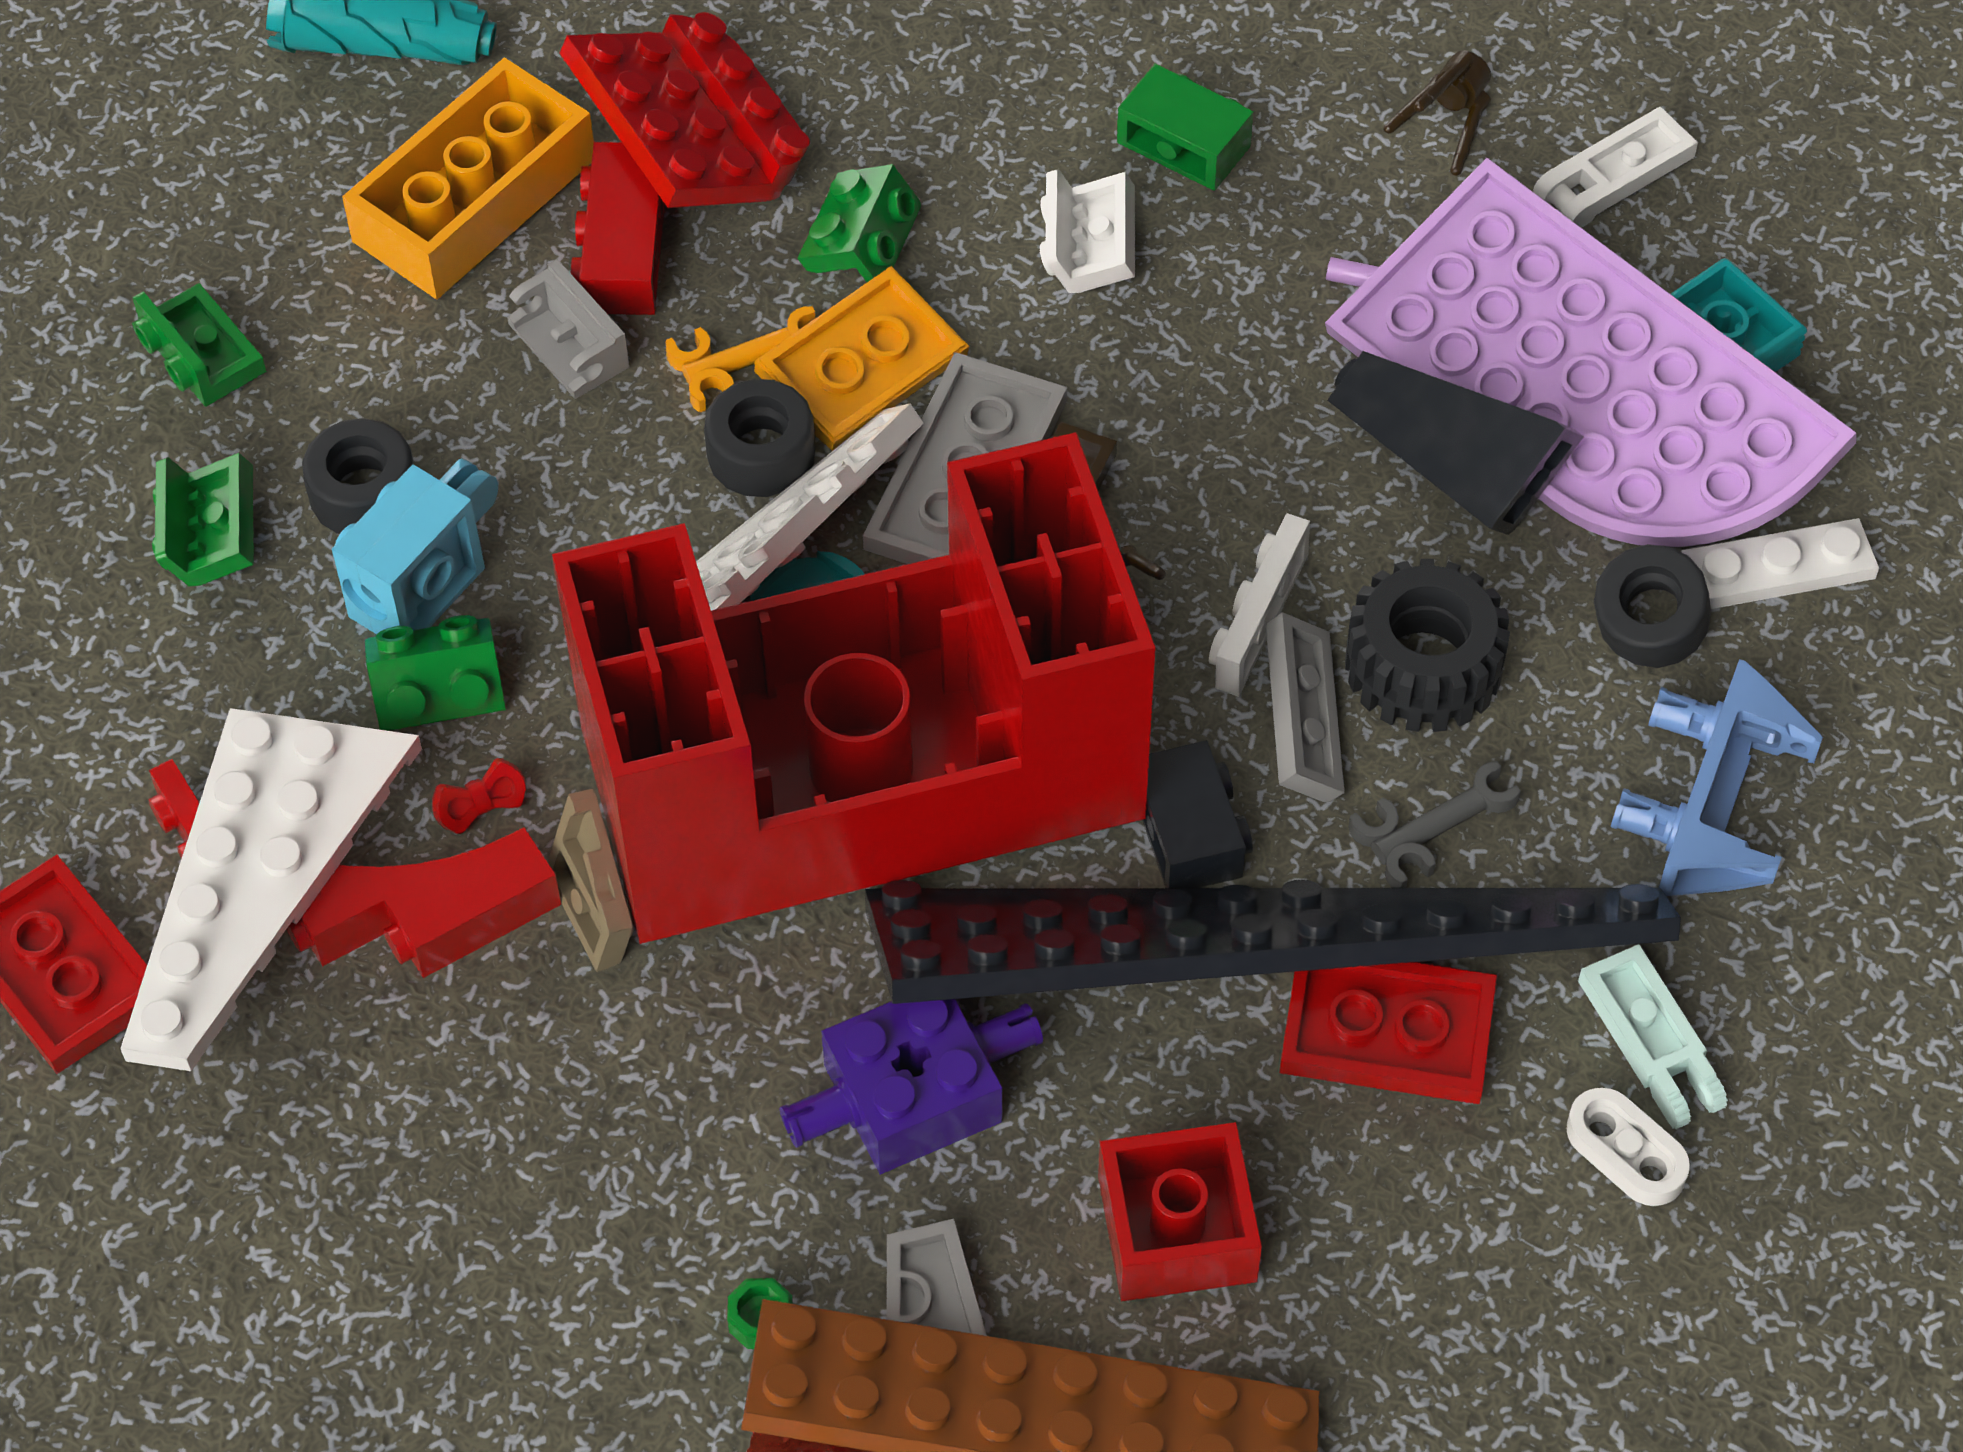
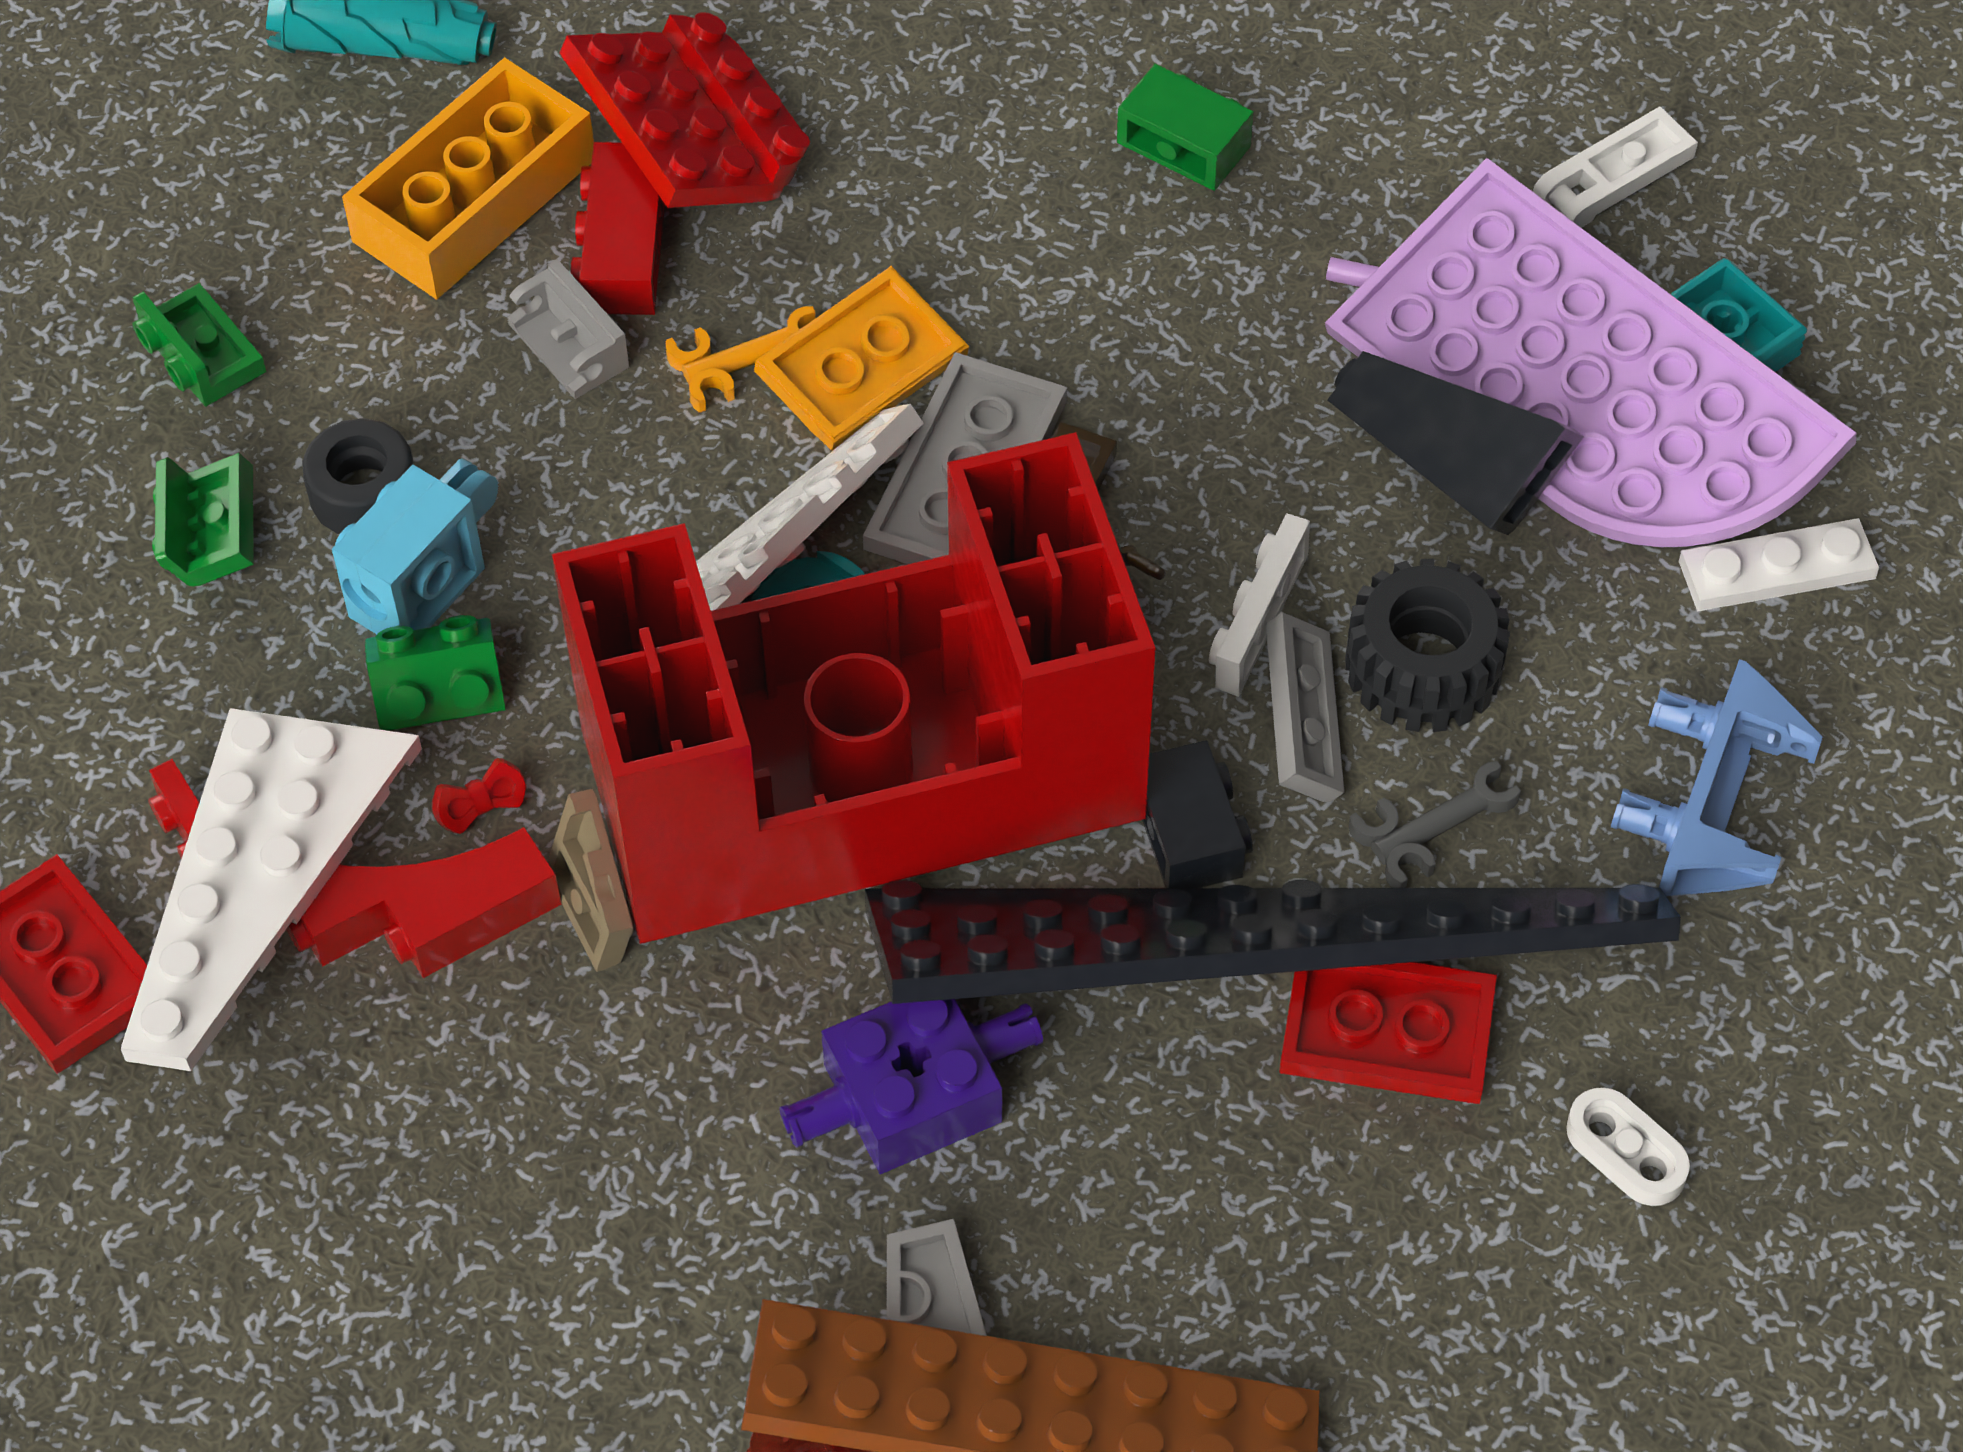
black tyre [704,379,816,497] -> none
green tile [727,1278,793,1349] -> none
green bracket [797,164,921,282] -> none
white bracket [1040,169,1135,293] -> none
red brick [1098,1122,1262,1302] -> none
dark brown plant [1383,51,1491,176] -> none
light aqua hinge [1578,944,1728,1129] -> none
black tyre [1594,544,1711,668] -> none

